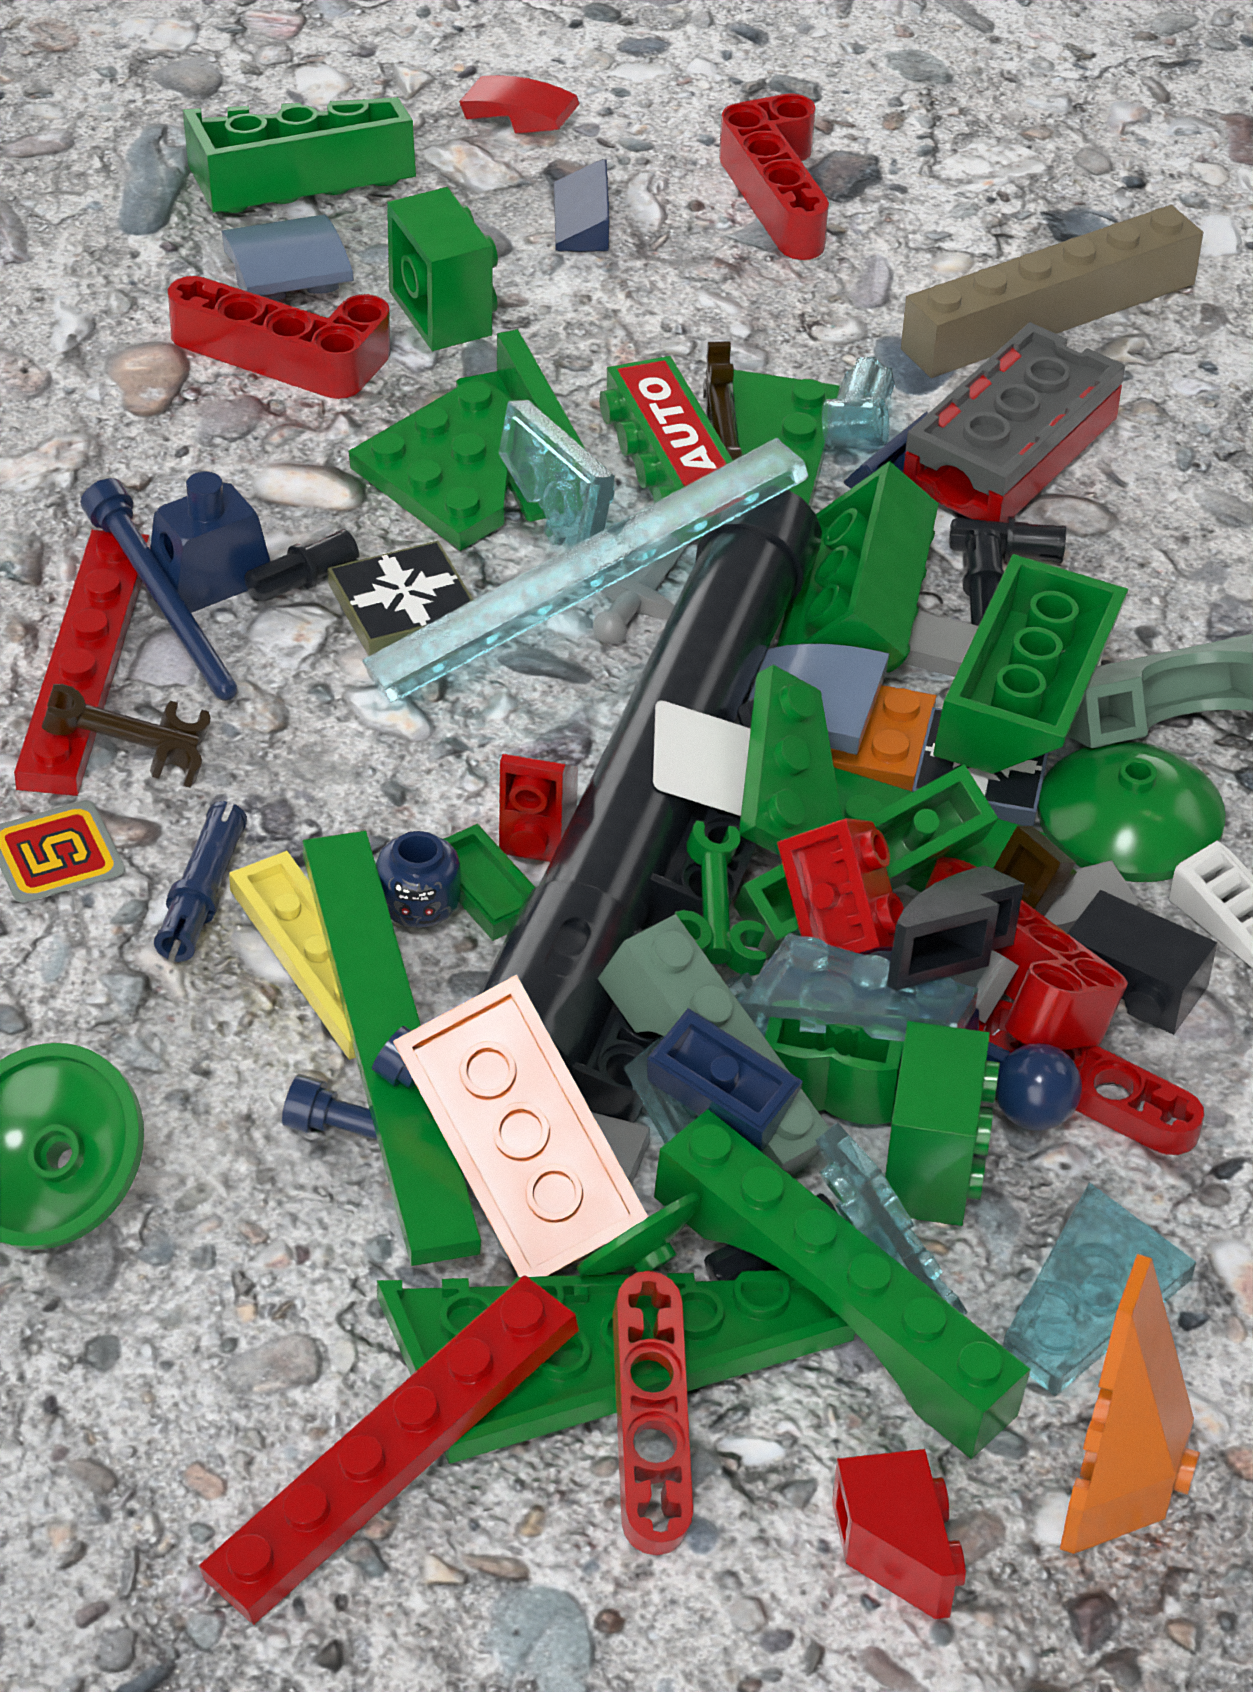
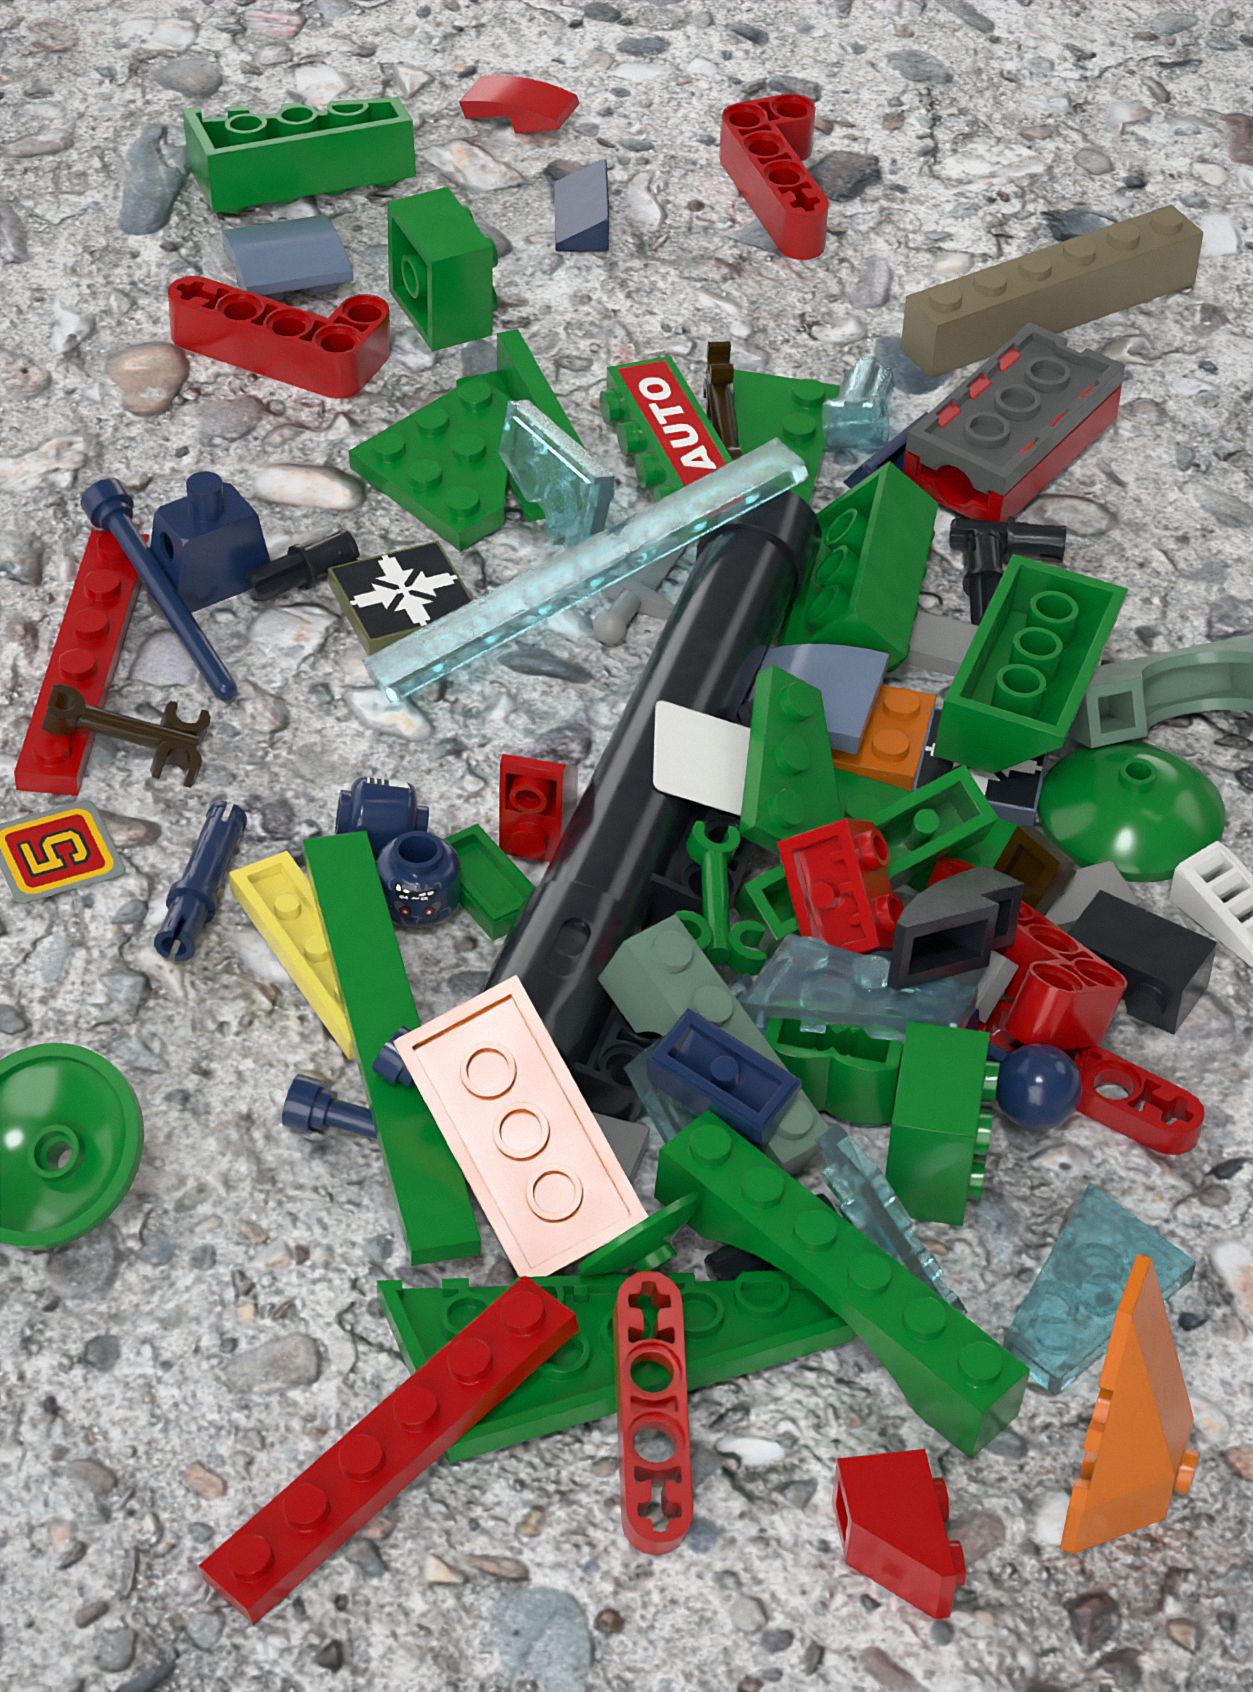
none -> dark blue head [334,777,429,860]

